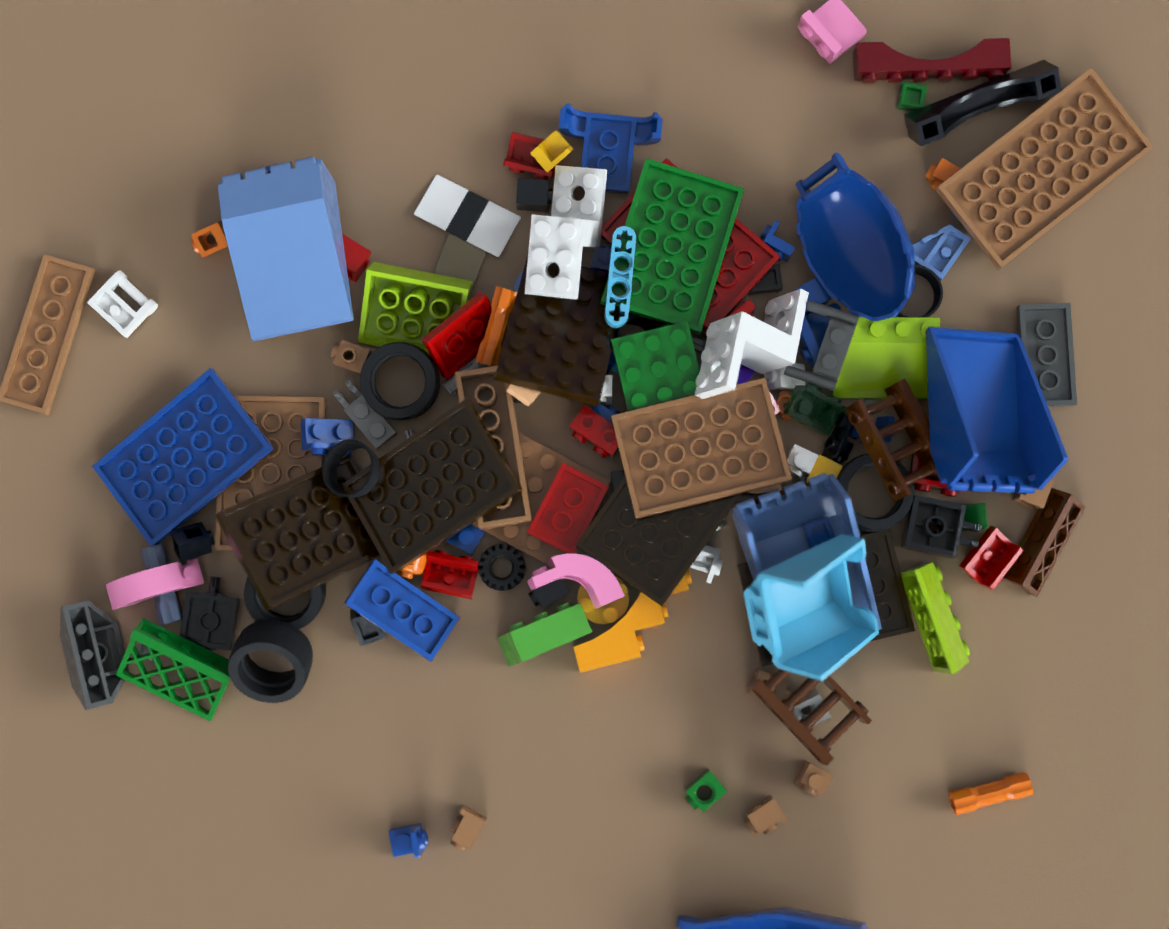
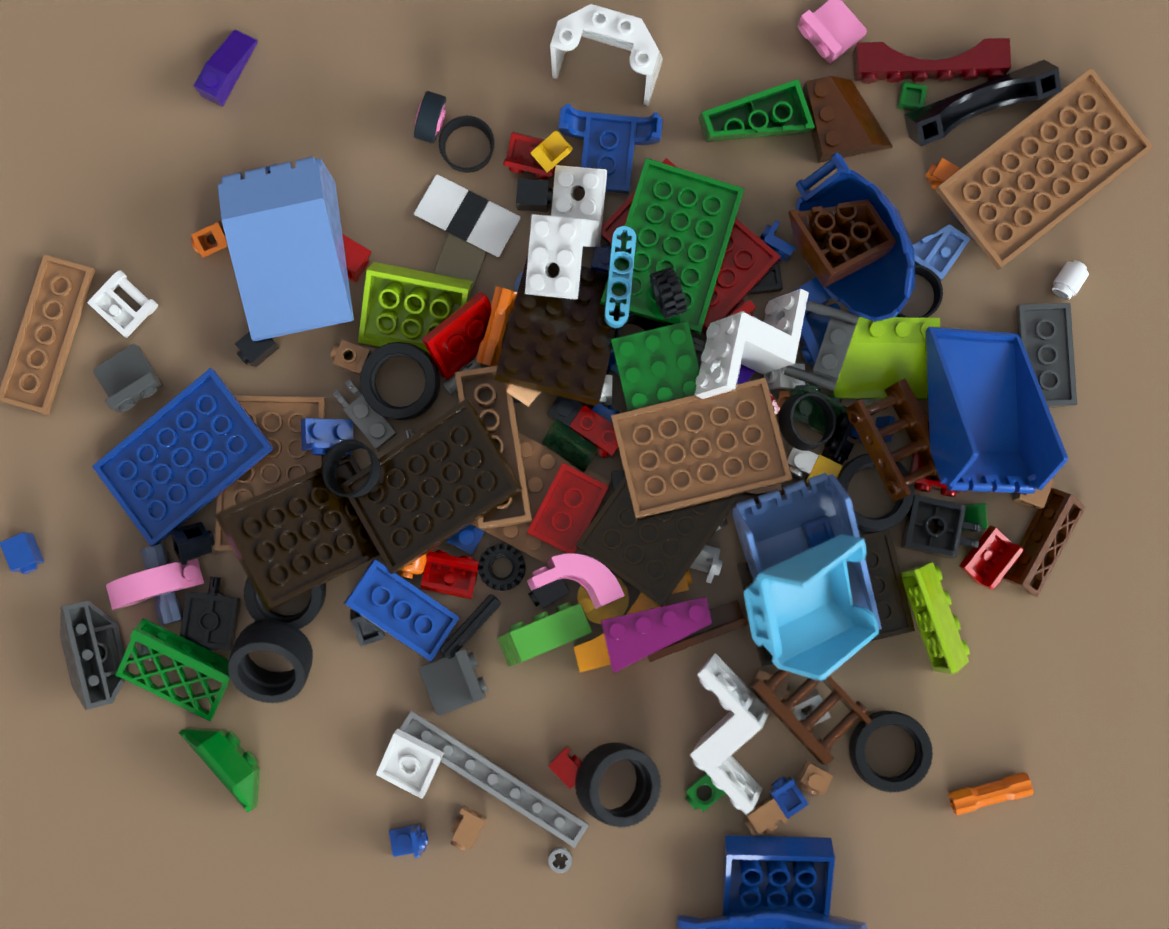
none -> blue brick [0,532,44,575]
none -> dark grey bracket [94,344,163,413]
none -> green wedge [179,727,260,813]
none -> dark purple slope [193,29,258,107]
none -> black brick [235,332,280,367]
none -> white plate [376,728,444,799]
none -> light grey plate [400,710,589,848]
none -> black wheel [414,91,447,143]
none -> dark grey bracket [420,648,488,715]
none -> black tyre [439,116,494,173]
none -> black axle [440,594,501,659]
none -> clear green bracket [542,419,599,472]
none -> black brick [547,396,583,430]
none -> red brick [548,746,582,789]
none -> light grey bush [548,847,572,873]
none -> white windscreen [550,4,663,106]
none -> black tyre [575,743,661,827]
none -> magenta wedge [601,597,712,673]
none -> reddish brown fence [647,600,749,662]
none -> black tyre [649,267,687,319]
none -> white bracket [690,653,771,815]
none -> green wedge [698,79,815,142]
none -> blue slope [722,835,835,916]
none -> blue bracket [768,776,809,819]
none -> black tyre [779,393,836,451]
none -> reddish brown wedge [788,199,897,288]
none -> reddish brown wedge [802,76,893,163]
none -> black tyre [849,710,933,792]
none -> white brick [1052,260,1089,300]

